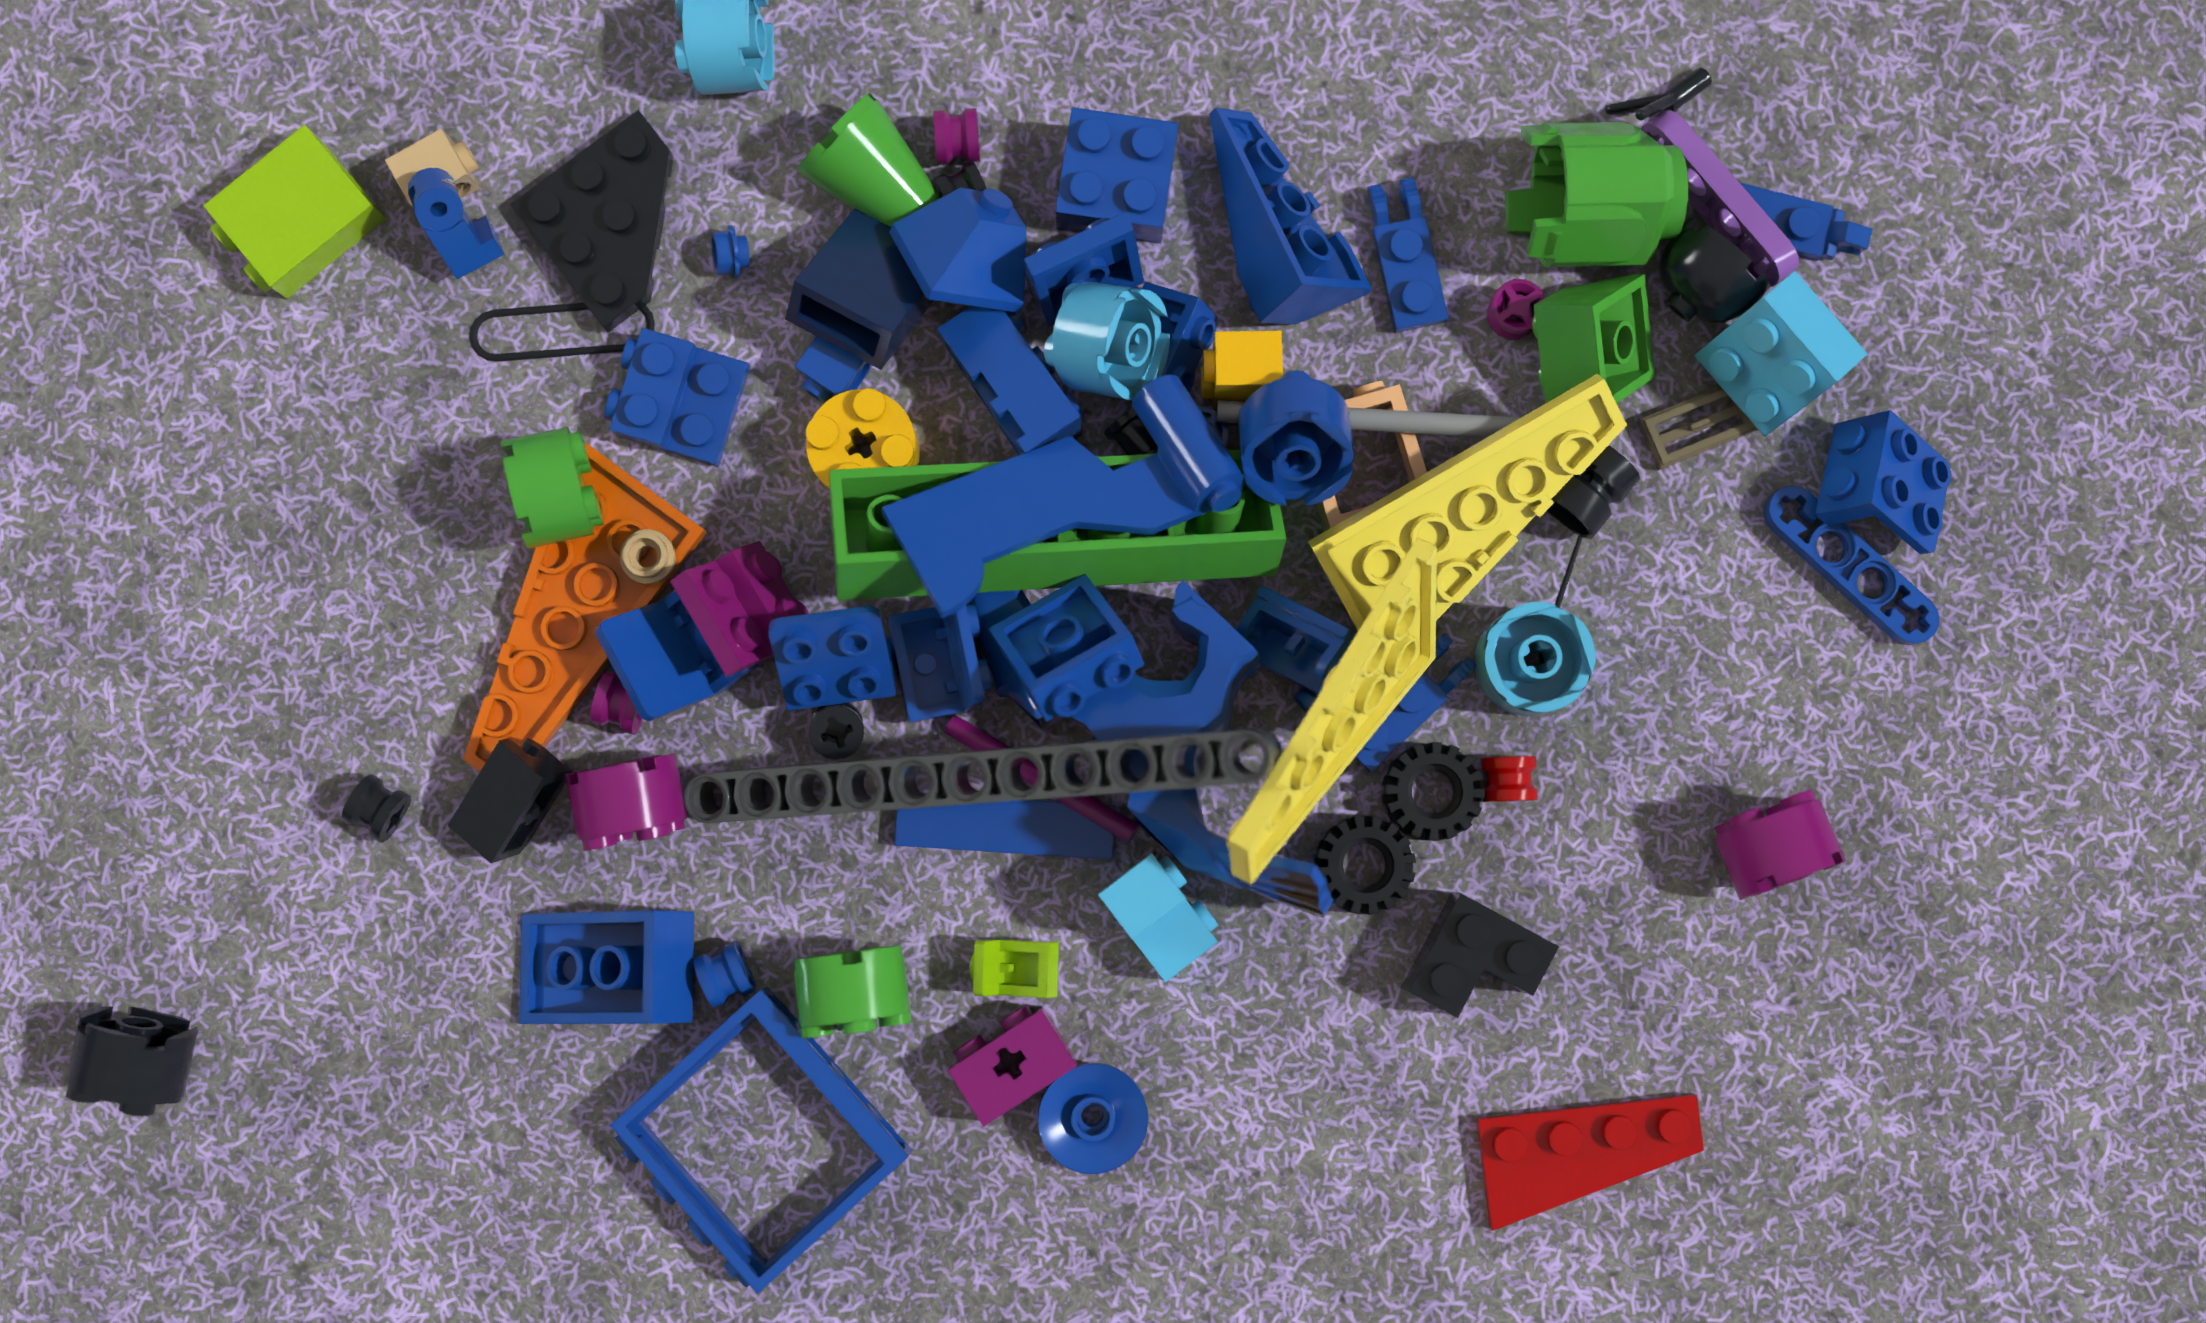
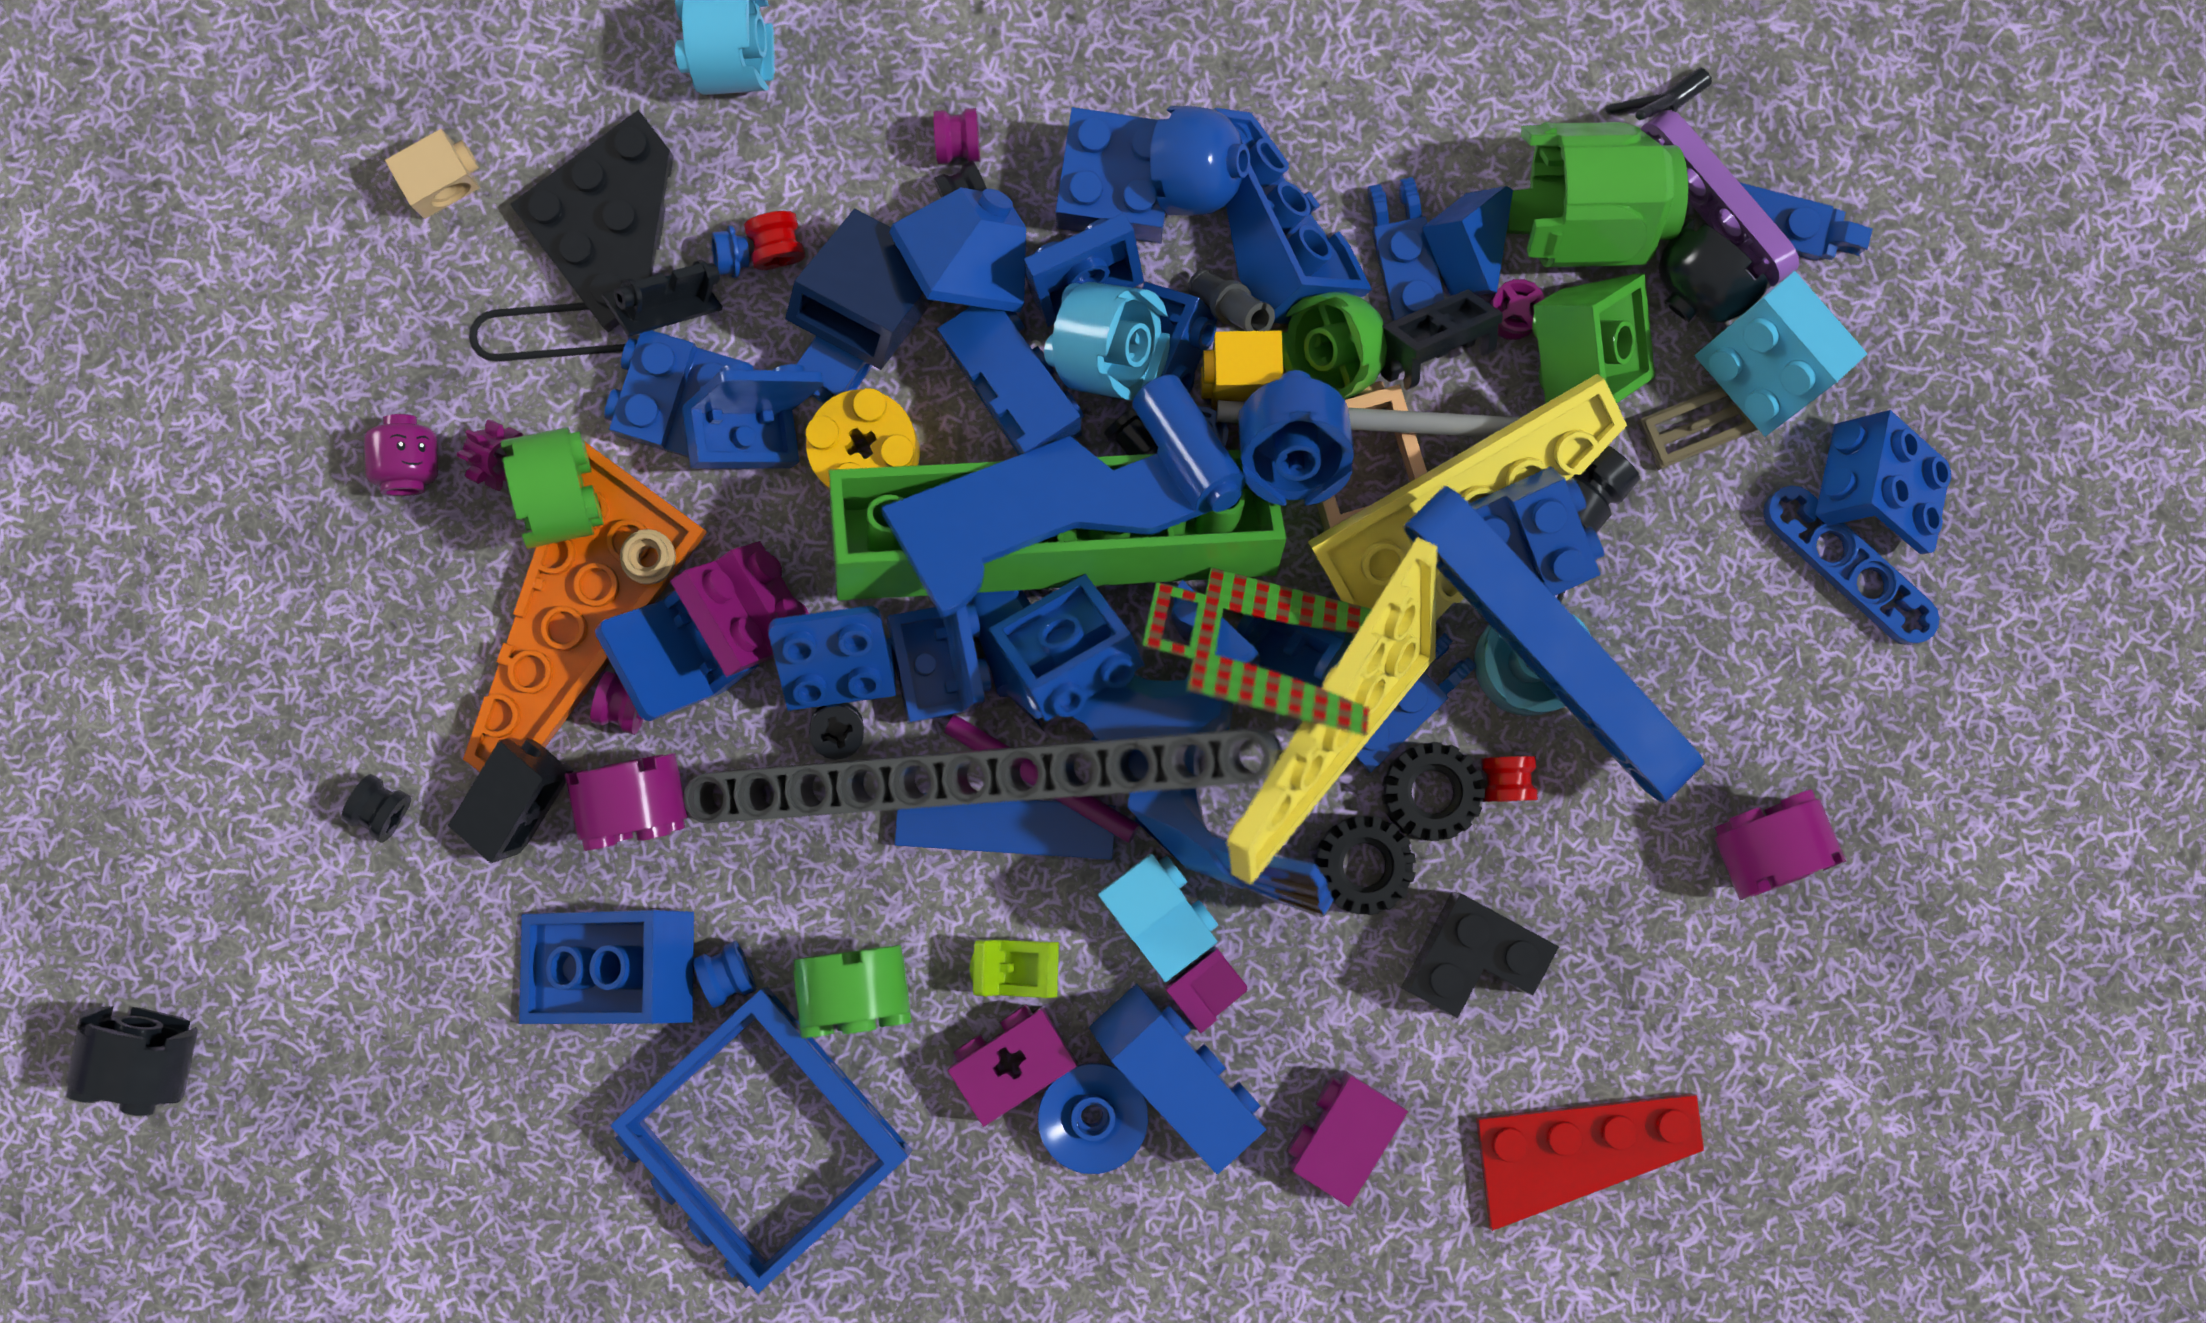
lime brick [203,124,387,299] -> none
blue leg [408,168,505,279] -> none
bright green cone [796,93,941,227] -> none
none -> magenta head [364,414,438,496]
none -> magenta gear [457,419,523,491]
none -> black hinge [602,260,723,337]
none -> blue bracket [682,363,824,469]
none -> red wheel [744,211,806,270]
none -> blue wedge [1088,983,1267,1175]
none -> piece [1142,567,1372,736]
none -> blue cylinder [1150,106,1250,216]
none -> magenta panel [1165,946,1248,1034]
none -> dark grey pin [1188,269,1275,331]
none -> bright green cylinder [1282,291,1387,400]
none -> magenta brick [1287,1071,1408,1208]
none -> black hinge [1381,289,1503,390]
none -> blue beam [1403,486,1705,804]
none -> blue slope [1422,186,1513,296]
none -> blue plate [1469,466,1604,596]

